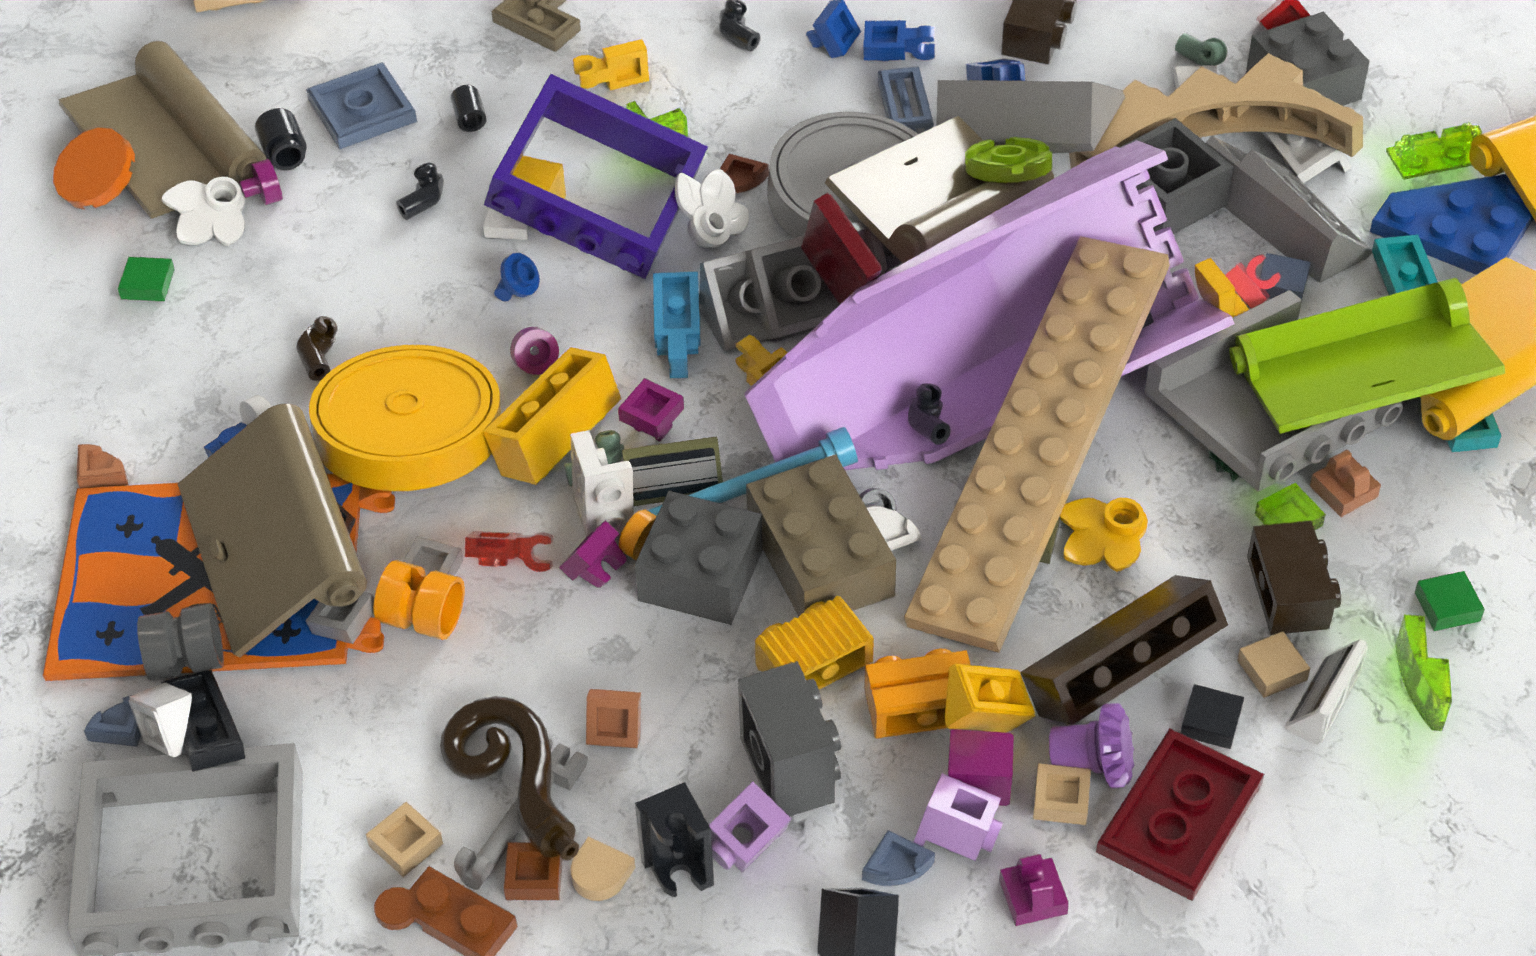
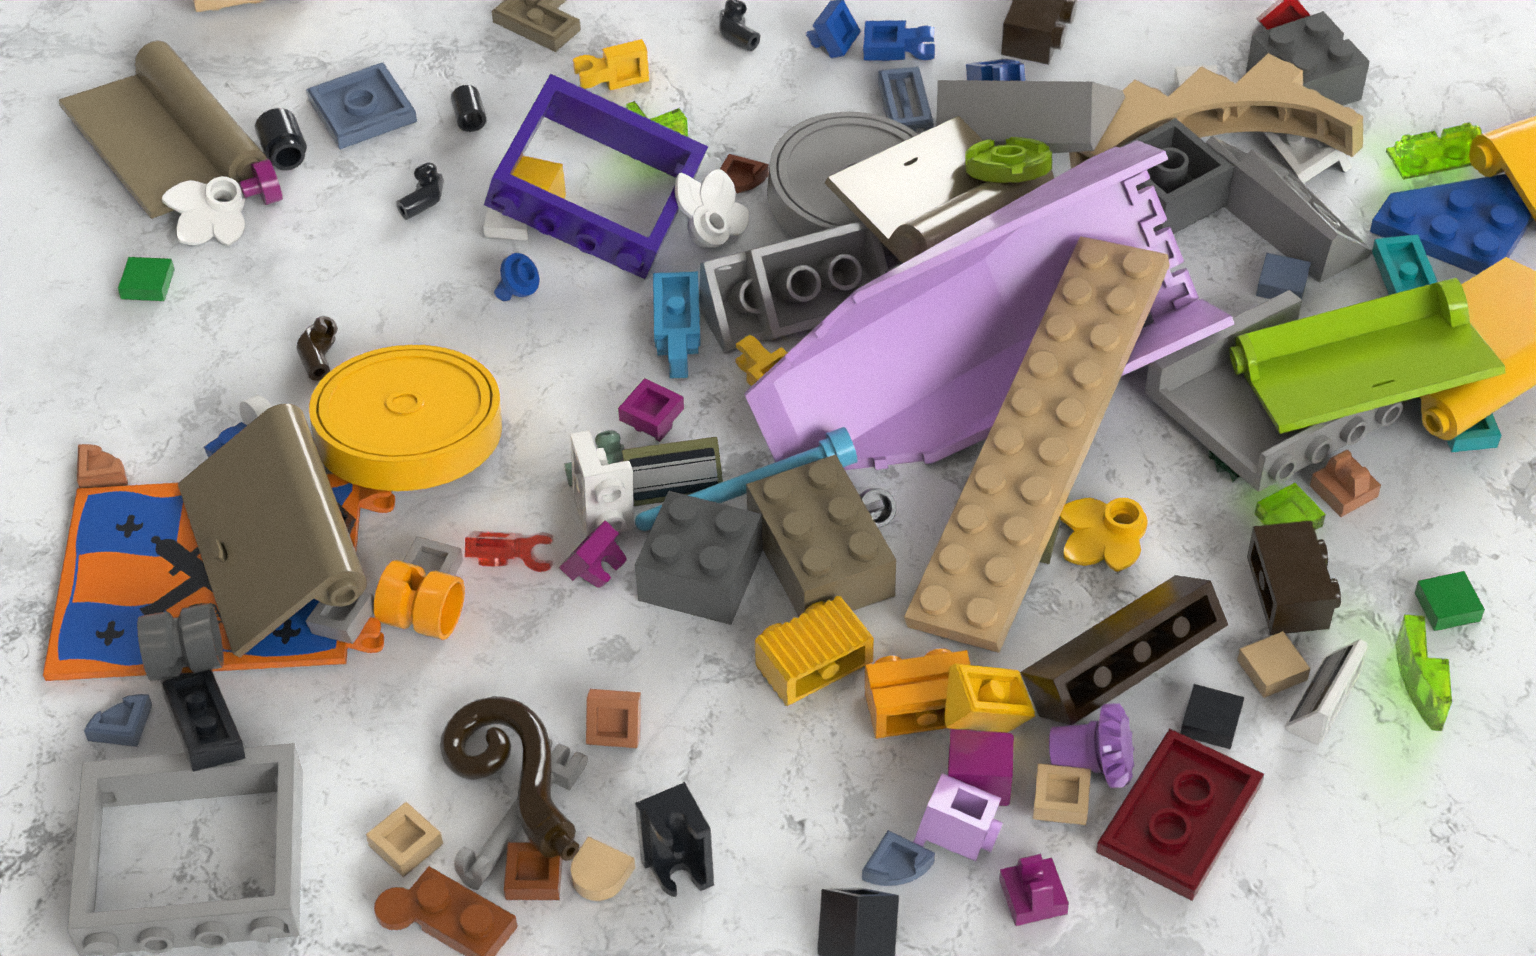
orange tile [53,127,135,209] -> none
white slope [128,683,192,758] -> none
yellow brick [483,347,622,485] -> none
magenta tile [510,327,559,375] -> none
light orange tile [618,509,657,560] -> none
lavender brick [709,781,791,873] -> none
dark grey brick [738,661,841,817] -> none
dark red tile [801,192,882,304] -> none
white tile [866,506,922,551] -> none
black arm [908,383,951,445] -> none
sand green arm [1175,33,1228,66] -> none
yellow slope [1194,258,1250,318] -> none
coral tile [1225,254,1281,309] -> none

